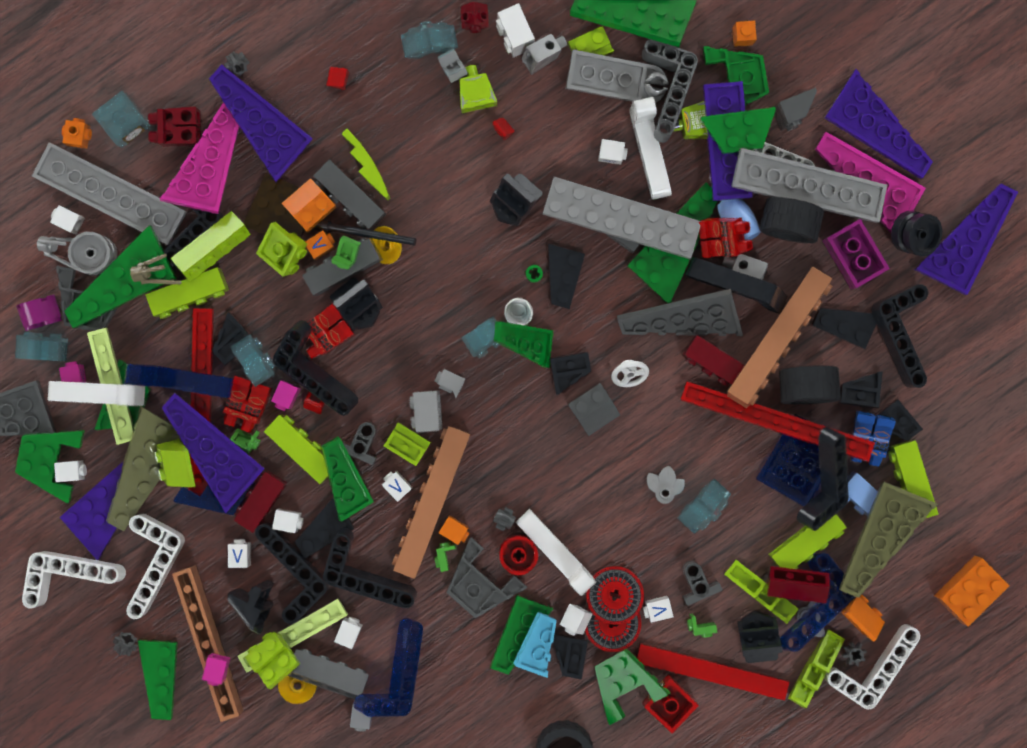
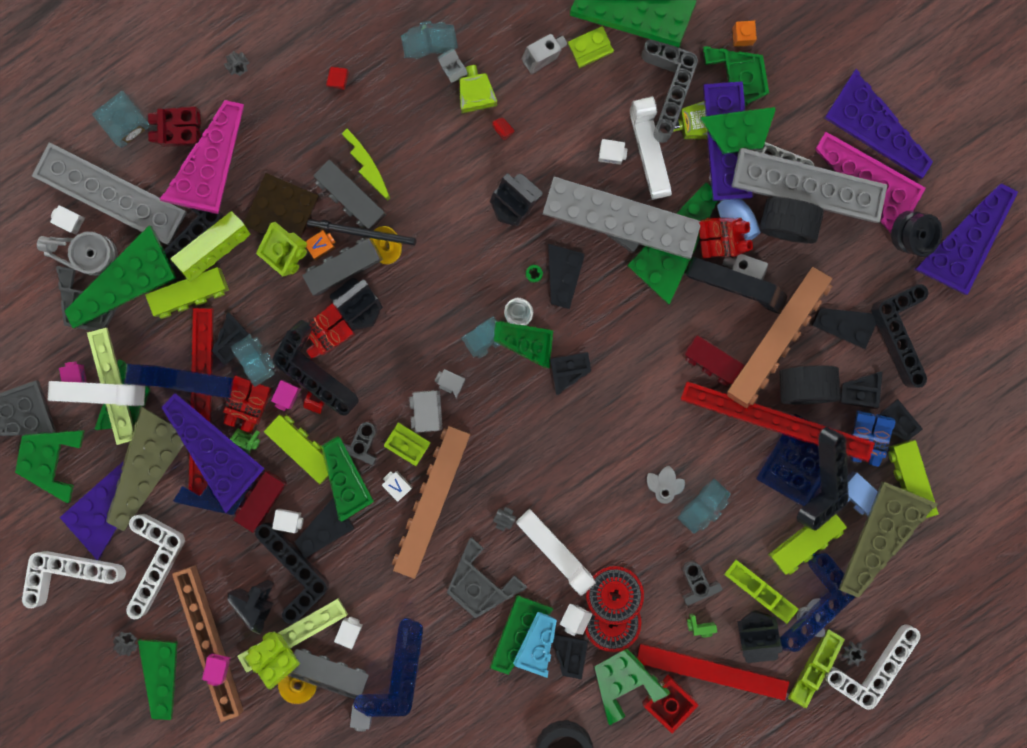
clear light blue brick [15,332,68,362] -> none
magenta brick [16,294,62,331] -> none
white brick [54,460,87,482] -> none
orange brick [62,118,92,149] -> none
dark tan plant [130,254,182,285] -> none
lime slope [154,439,195,487] -> none
dark purple wing [209,64,313,183] -> none
white brick [228,539,251,568] -> none
orange slope [282,178,336,233] -> none
black beam [323,528,417,609] -> none
bright green bracket [331,235,361,269] -> none
bright green bracket [434,541,456,572] -> none
orange brick [439,515,470,545] -> none
dark red brick [460,1,489,33] -> none
white brick [496,3,535,58] -> none
red brick [499,534,538,575] -> none
light grey plate [566,50,669,103] -> none
dark grey slope [567,383,620,436] -> none
white piece [611,360,649,387] -> none
dark grey wing [617,289,743,336] -> none
white brick [643,596,673,623] -> none
dark red brick [767,566,830,603] -> none
dark grey slope [774,87,817,132] -> none
magenta brick [822,219,890,290] -> none
orange slope [837,594,885,642] -> none
orange brick [934,555,1009,627] -> none

